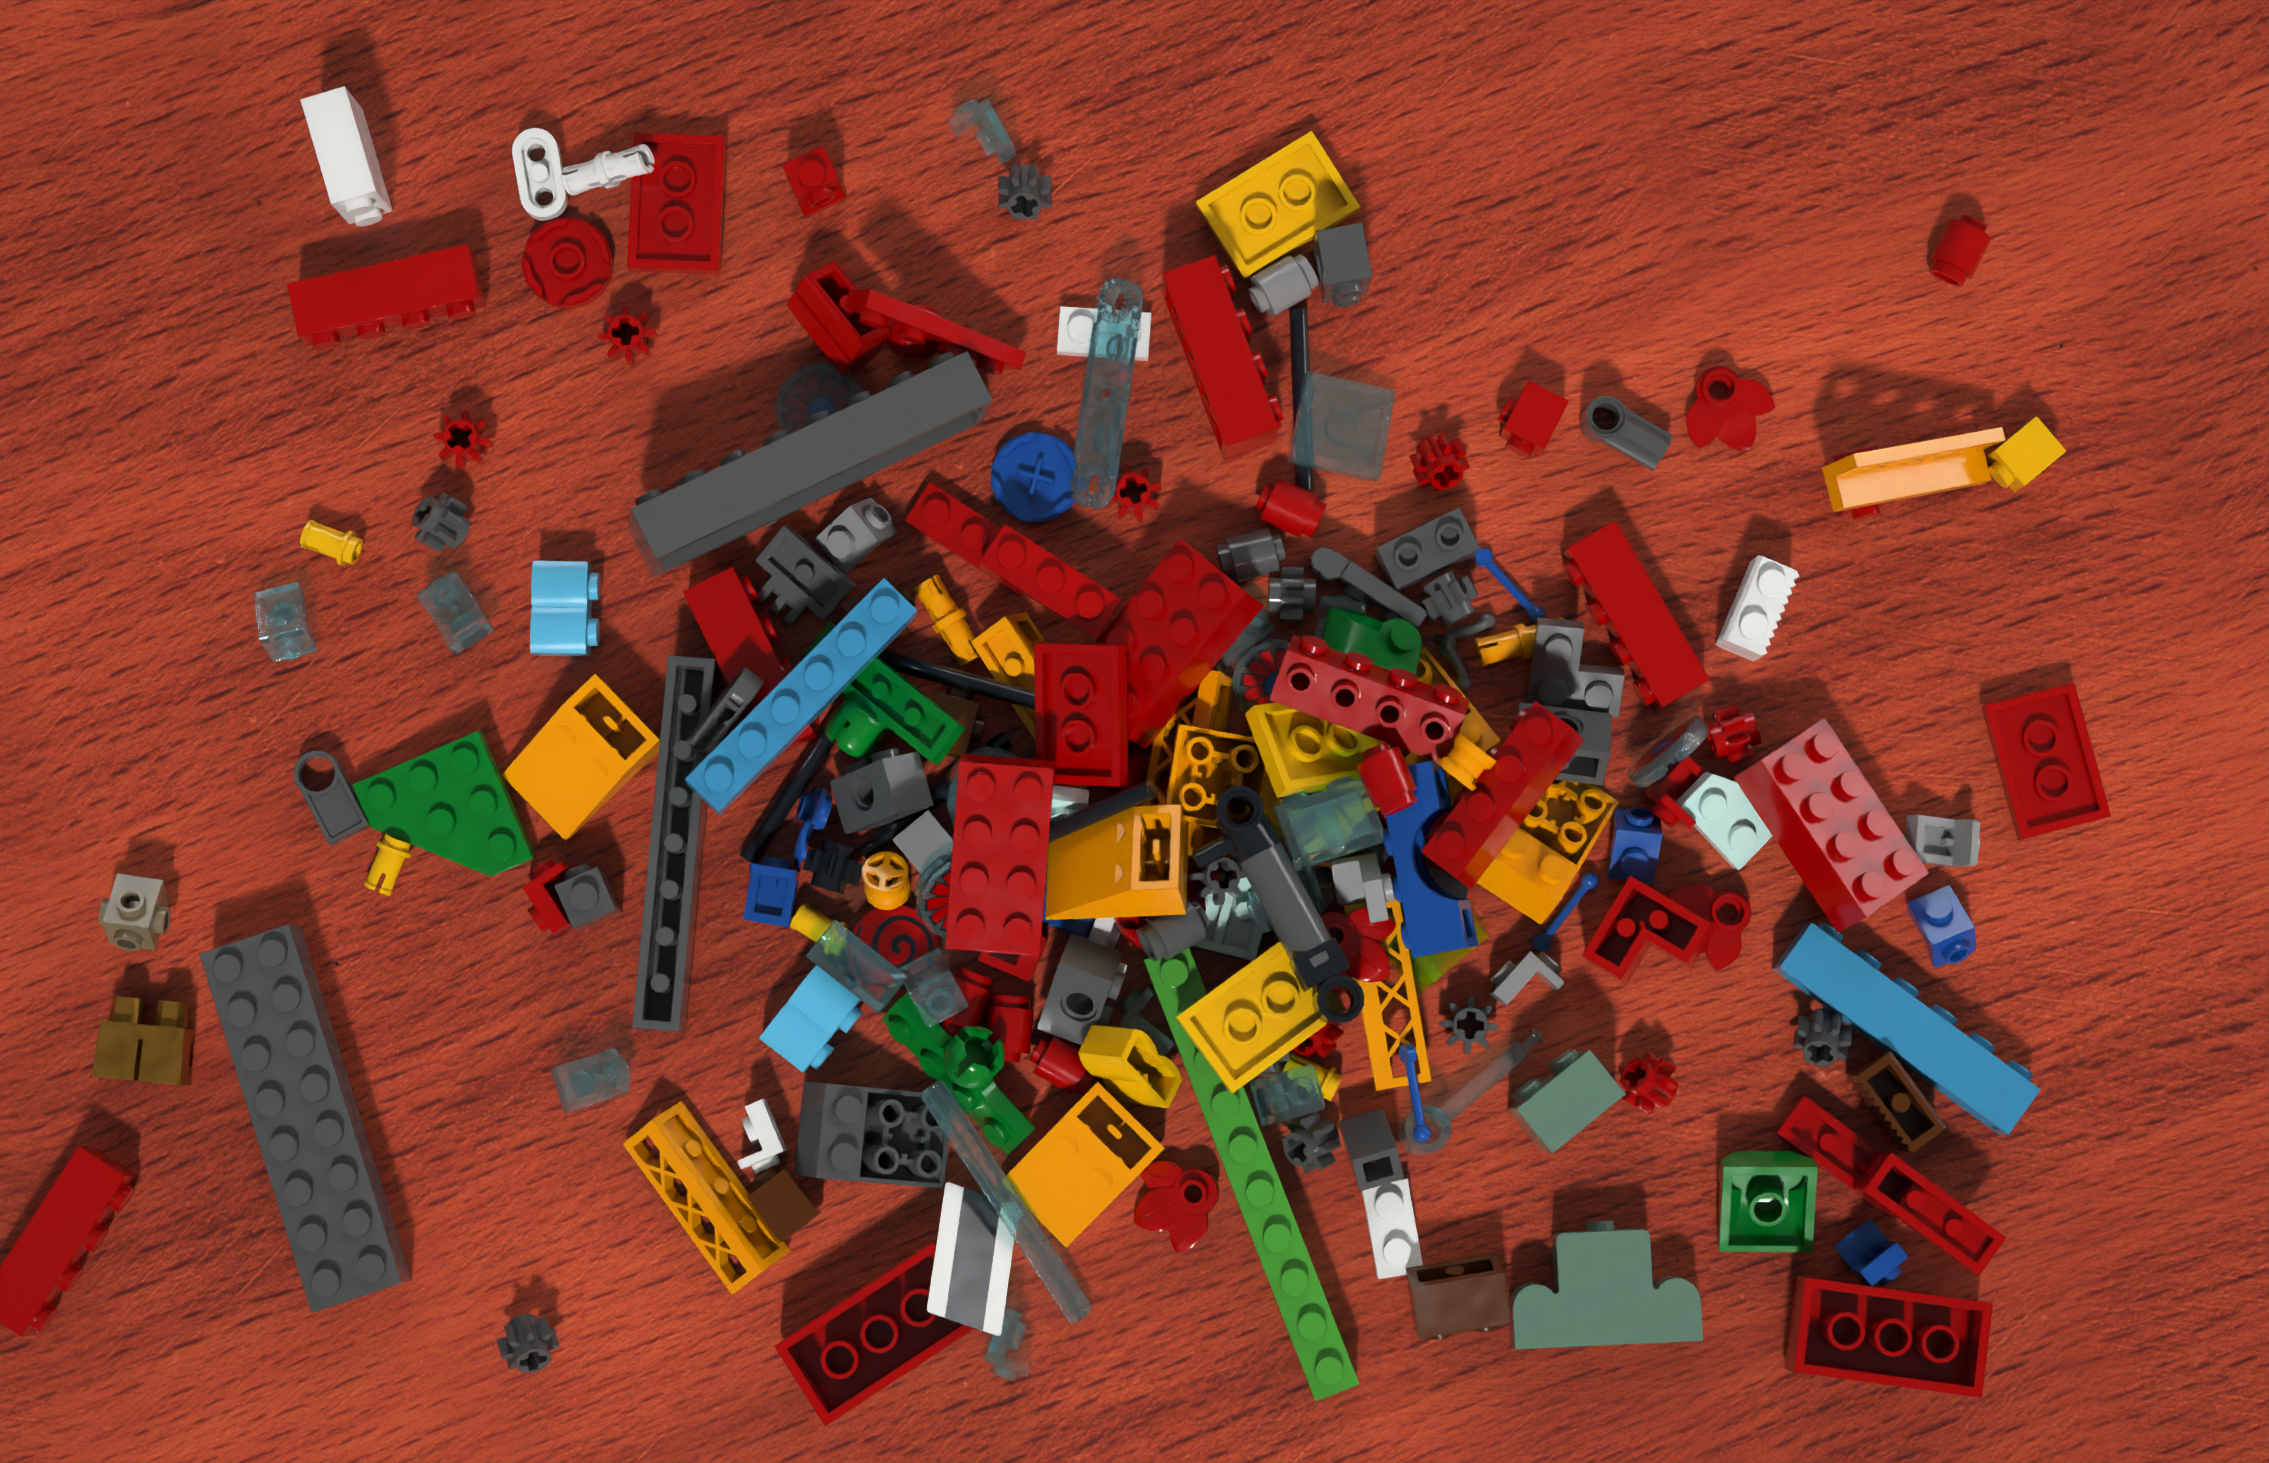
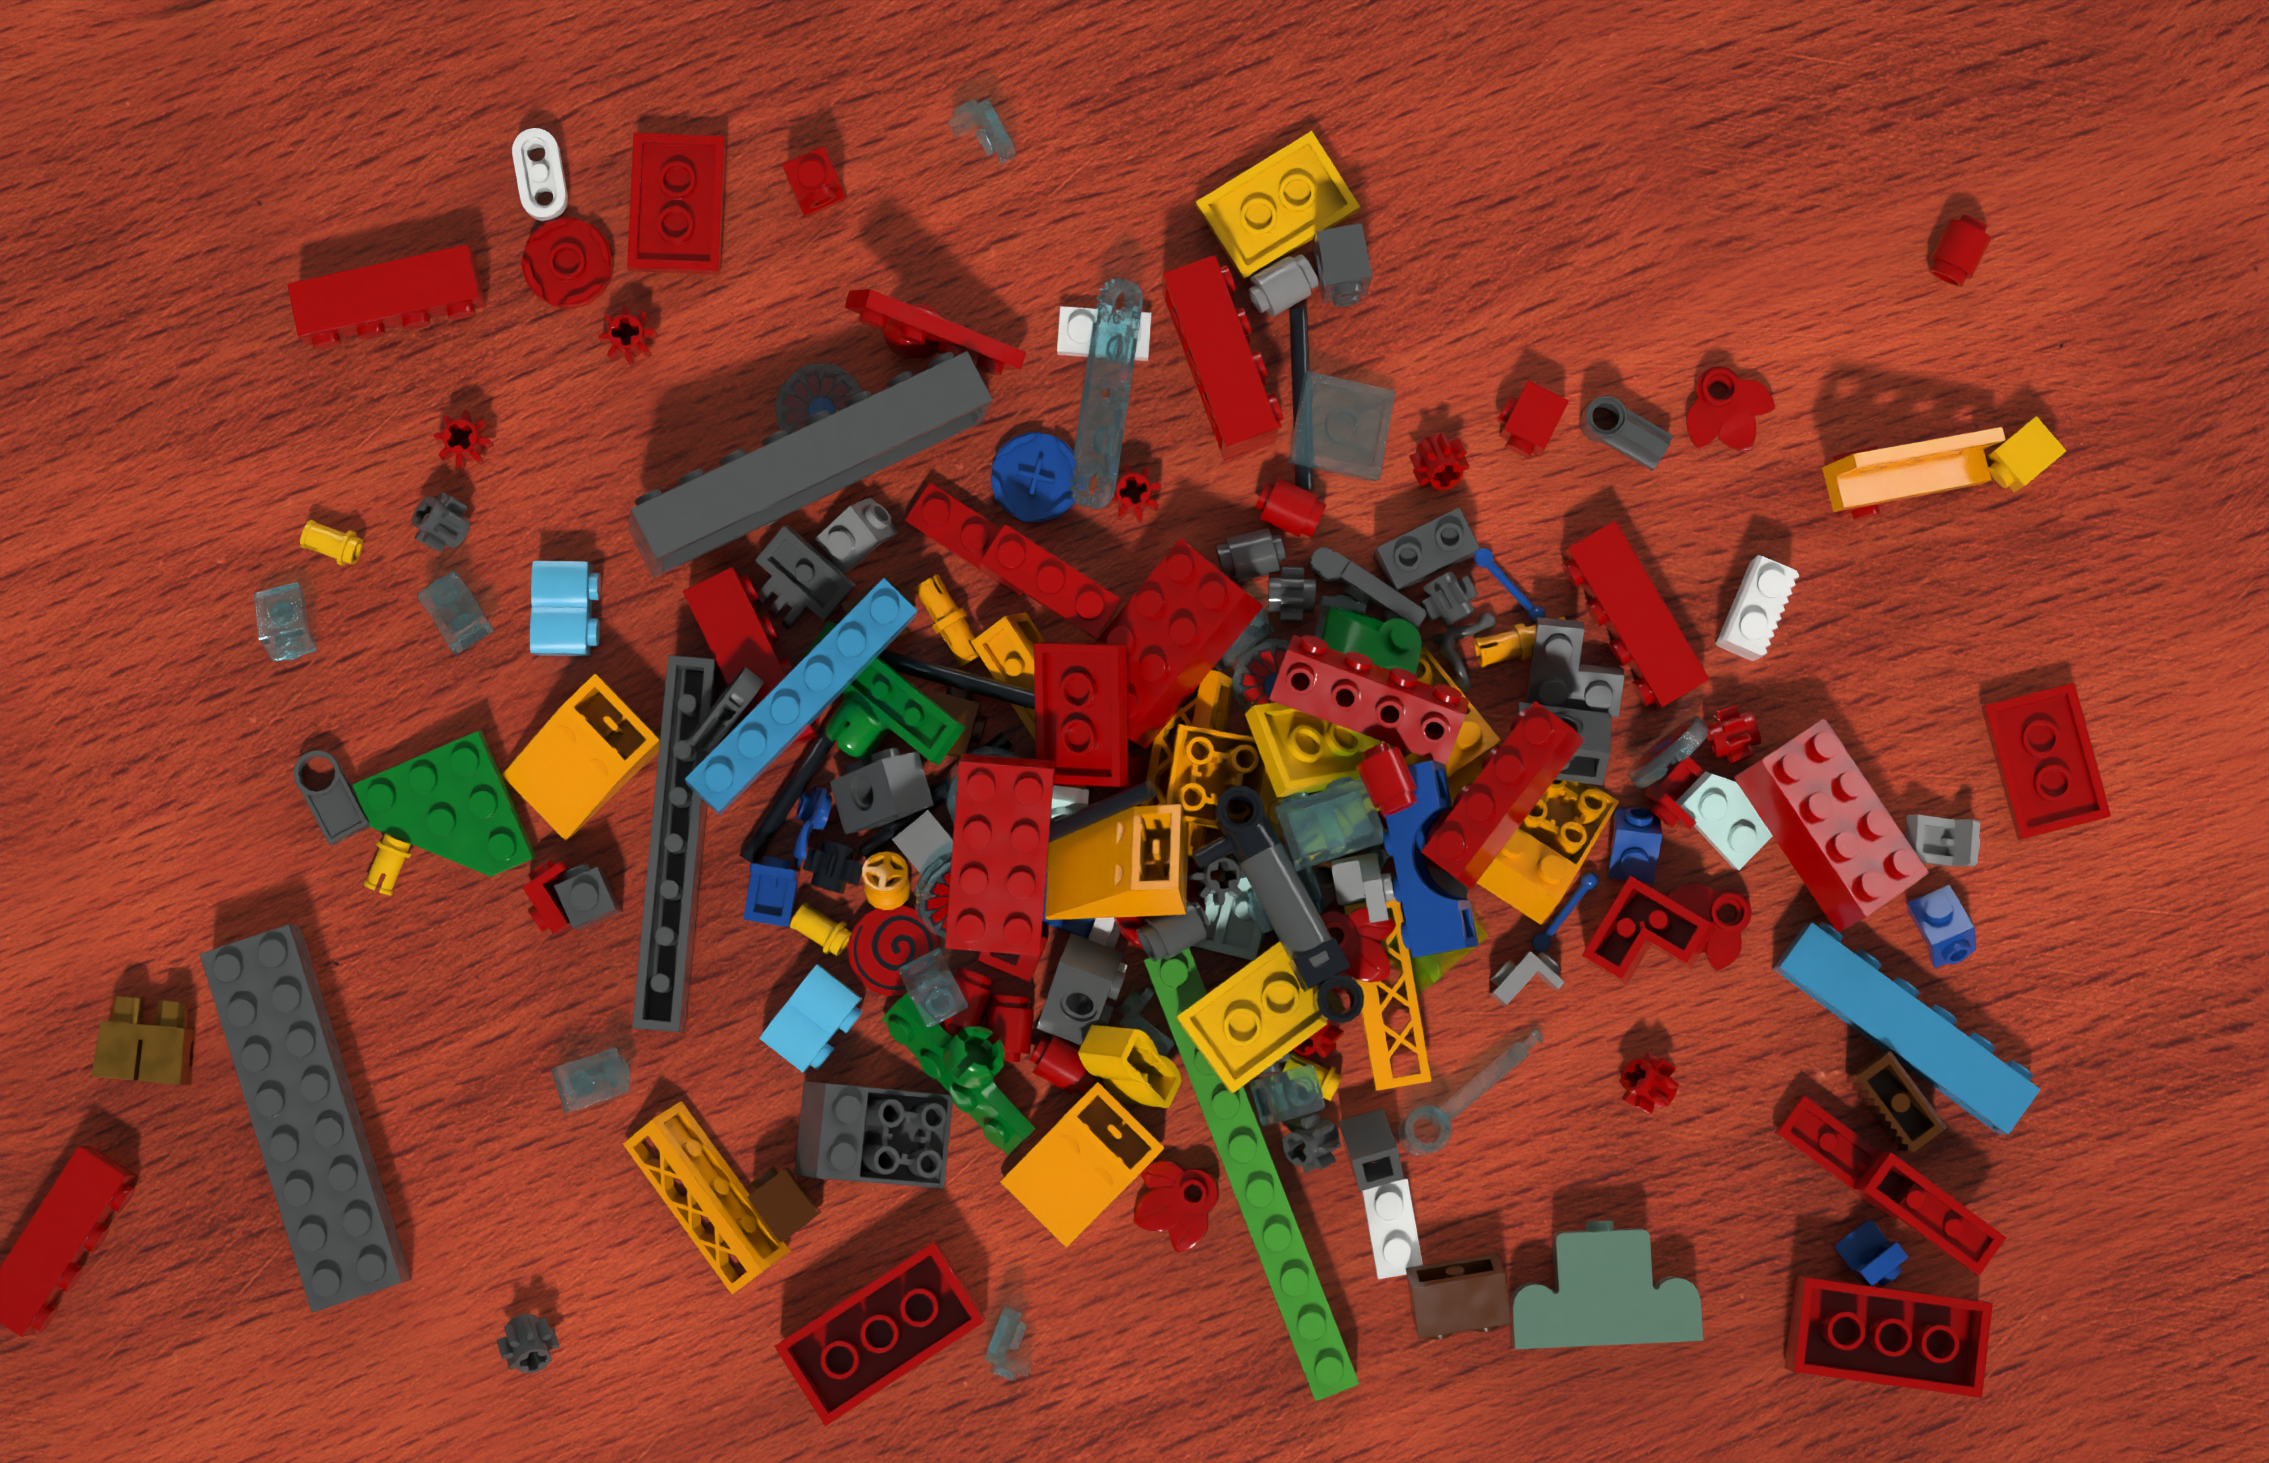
dark tan brick [99,873,171,951] -> none
white brick [300,86,393,226] -> none
white pin [561,144,654,195] -> none
white bracket [737,1099,788,1174] -> none
red brick [786,262,891,375] -> none
clear light blue slope [806,920,908,1014] -> none
clear light blue axle [920,1080,1092,1324] -> none
sticker [927,1182,1018,1336] -> none
dark grey gear [998,164,1052,220] -> none
blue hinge [1399,1044,1431,1142] -> none
light orange wheel [1436,732,1497,791] -> none
dark grey gear [1439,996,1499,1055] -> none
sand green brick [1508,1048,1625,1154] -> none
green slope [1718,1151,1818,1252] -> none
dark grey gear [1793,1009,1853,1066] -> none

